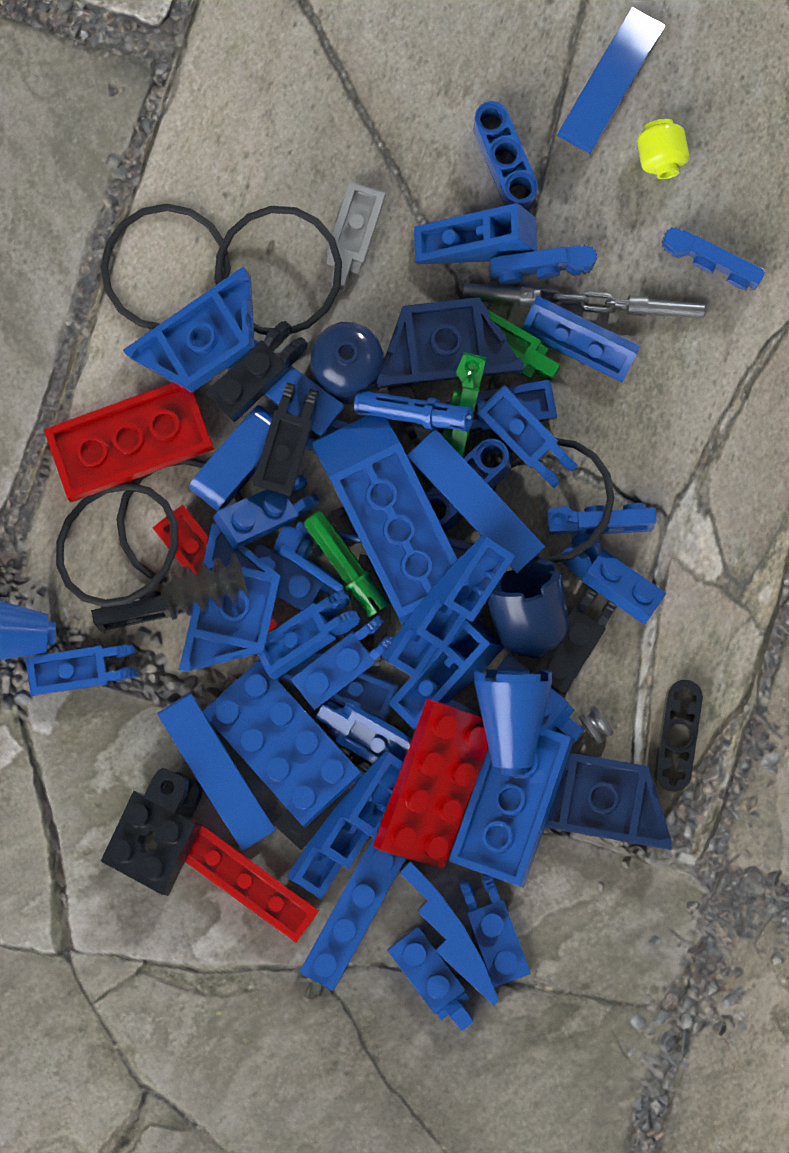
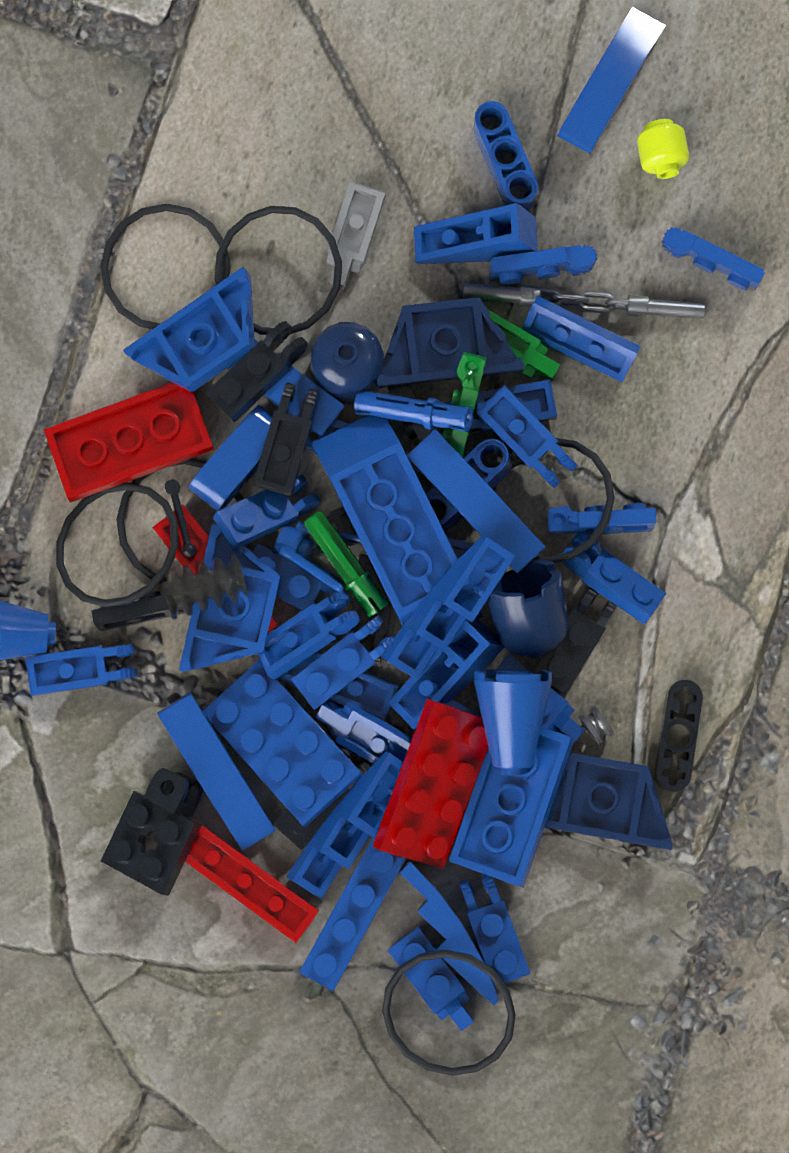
none -> black hinge [165,479,197,558]
none -> black piece [382,949,516,1076]

